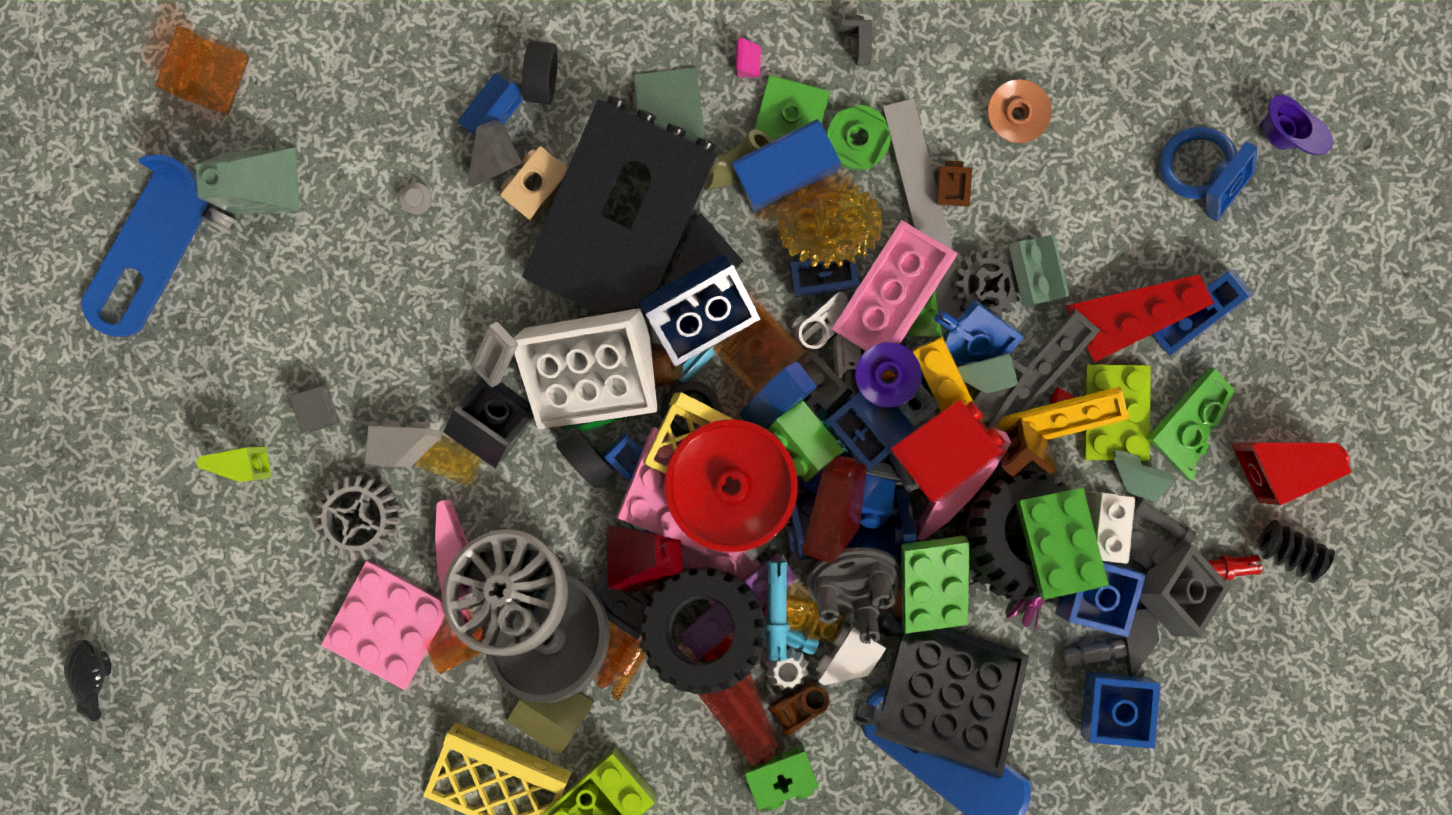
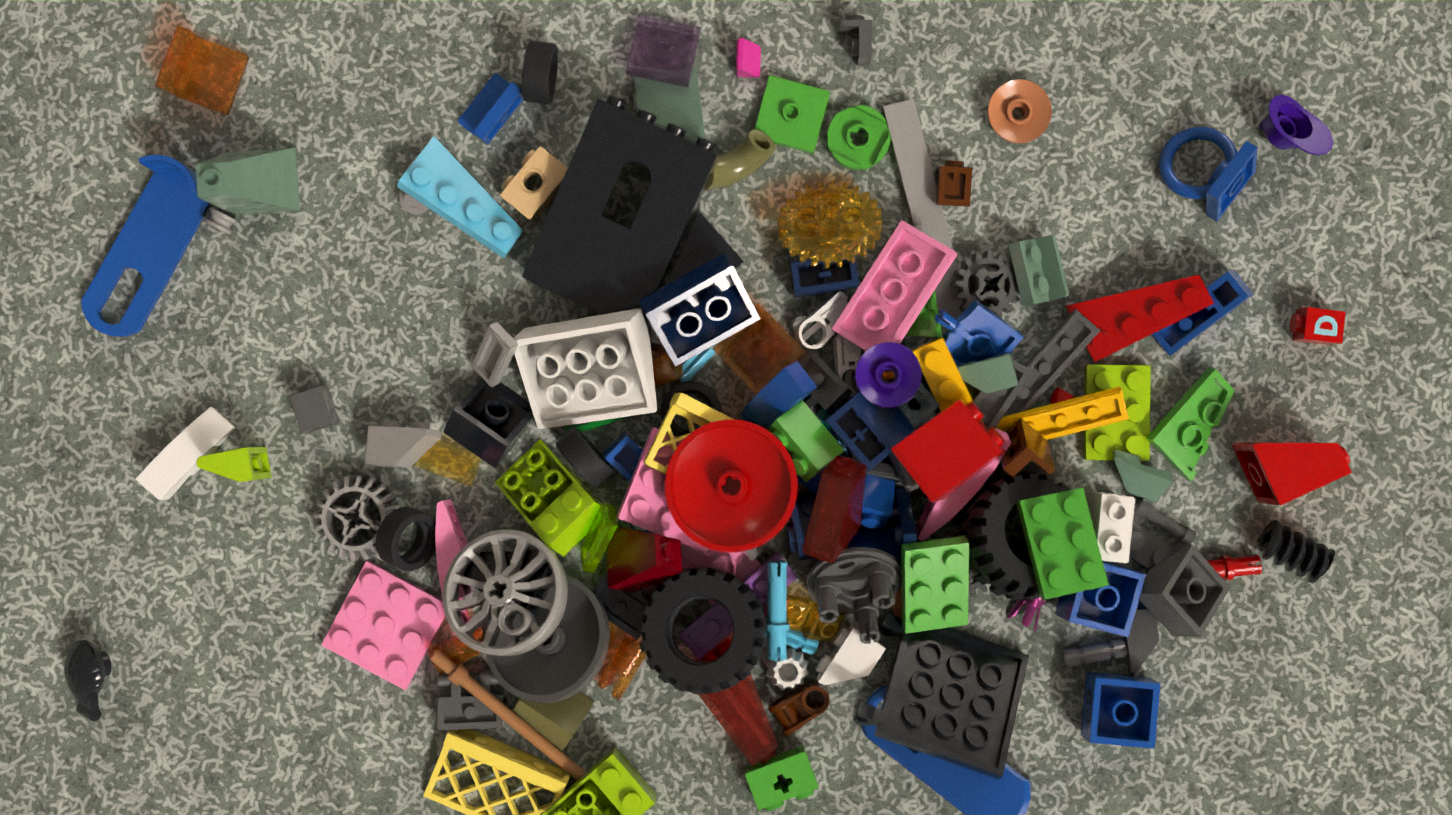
flat silver slope [467,119,522,187] -> none
blue slope [731,119,841,214] -> none
none -> white slope [136,407,236,501]
none -> black tyre [376,506,436,571]
none -> medium azure wing [397,136,523,259]
none -> medium nougat bar [429,649,585,781]
none -> dark grey plate [437,669,503,730]
none -> lime slope [494,439,610,557]
none -> clear neon green tile [579,503,618,573]
none -> clear purple plate [626,15,701,87]
none -> red brick [1289,307,1346,345]

